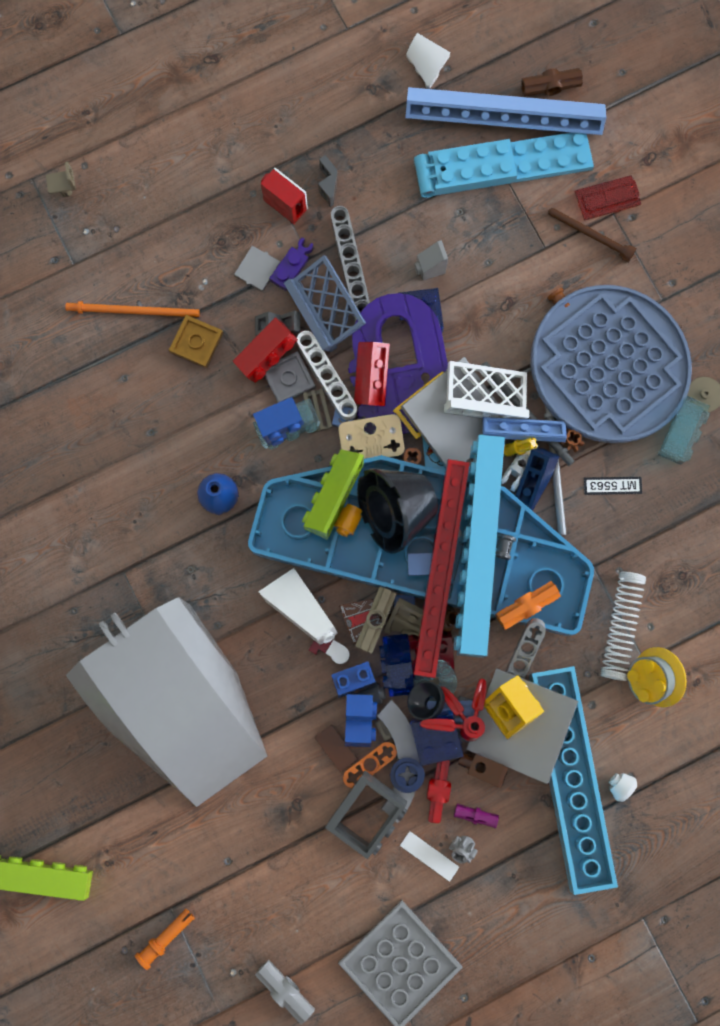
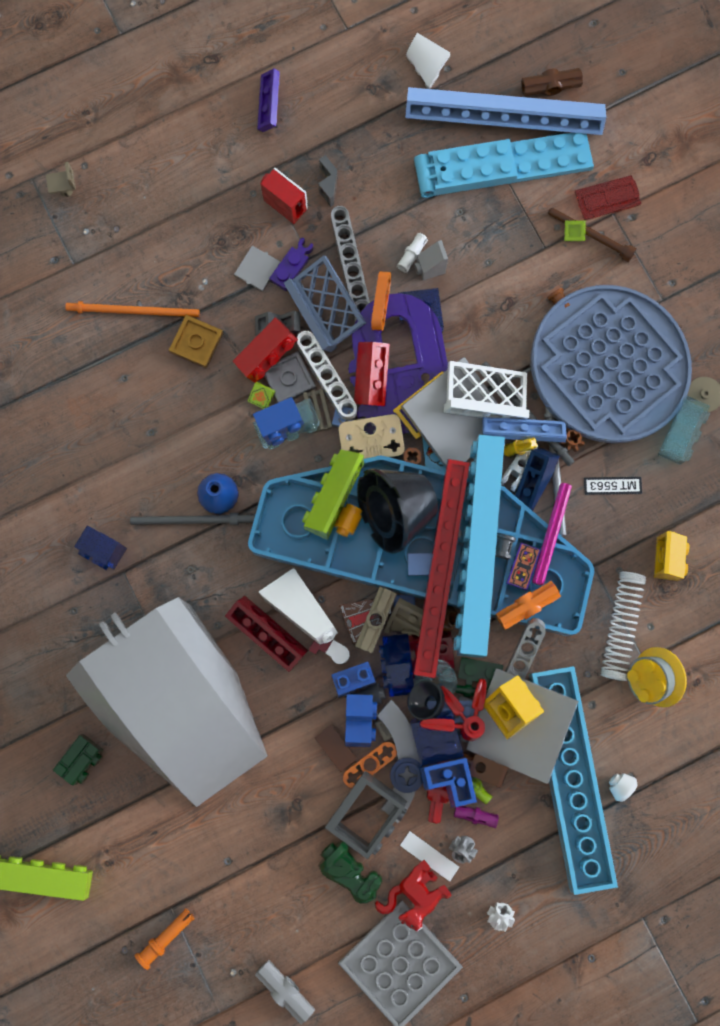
none -> dark green brick [53,734,103,786]
none -> clear blue brick [74,525,127,570]
none -> dark grey bar [130,513,255,525]
none -> dark red brick [225,596,309,672]
none -> tile [248,382,275,409]
none -> dark purple plate [257,68,280,132]
none -> dark green animal [318,840,382,904]
none -> orange beam [371,271,391,331]
none -> red animal [375,860,452,931]
none -> white pin [397,233,428,273]
none -> blue brick [420,758,477,807]
none -> dark green plate [455,657,504,698]
none -> lime arm [471,777,492,805]
none -> white gear [487,902,515,932]
none -> tile [506,543,541,591]
none -> dark pink axle [532,483,572,586]
none -> lime tile [564,220,586,241]
none -> yellow slope [654,531,690,581]

